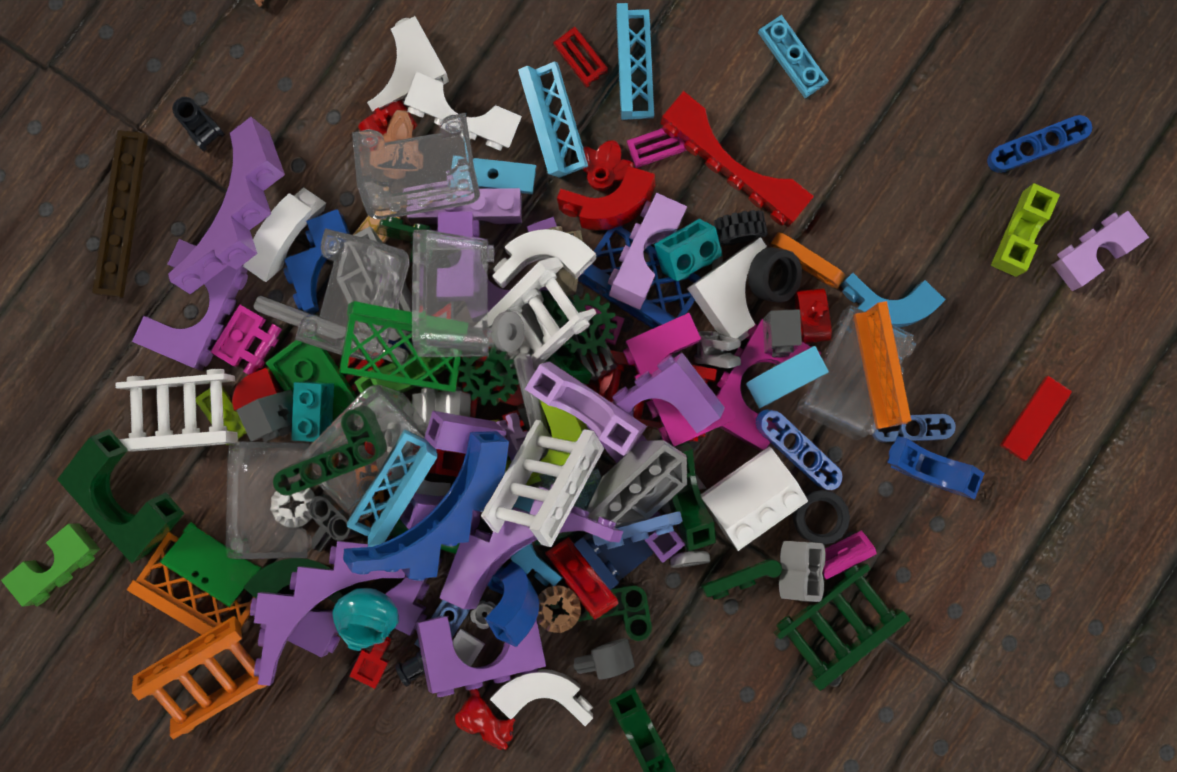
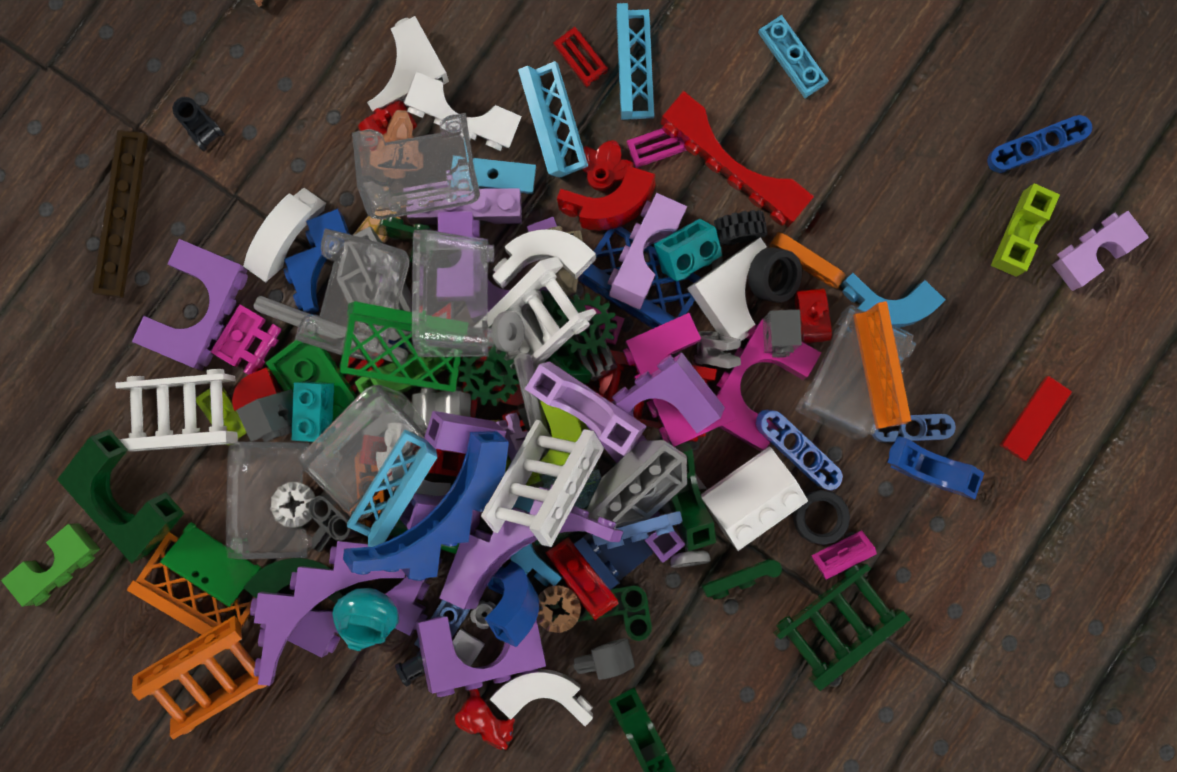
medium lavender arch [168,117,285,294] -> none
dark green beam [273,405,387,496] -> none
red plate [349,636,392,689] -> none
medium azure arch [746,346,829,409] -> none
light grey brick [779,541,825,602] -> none

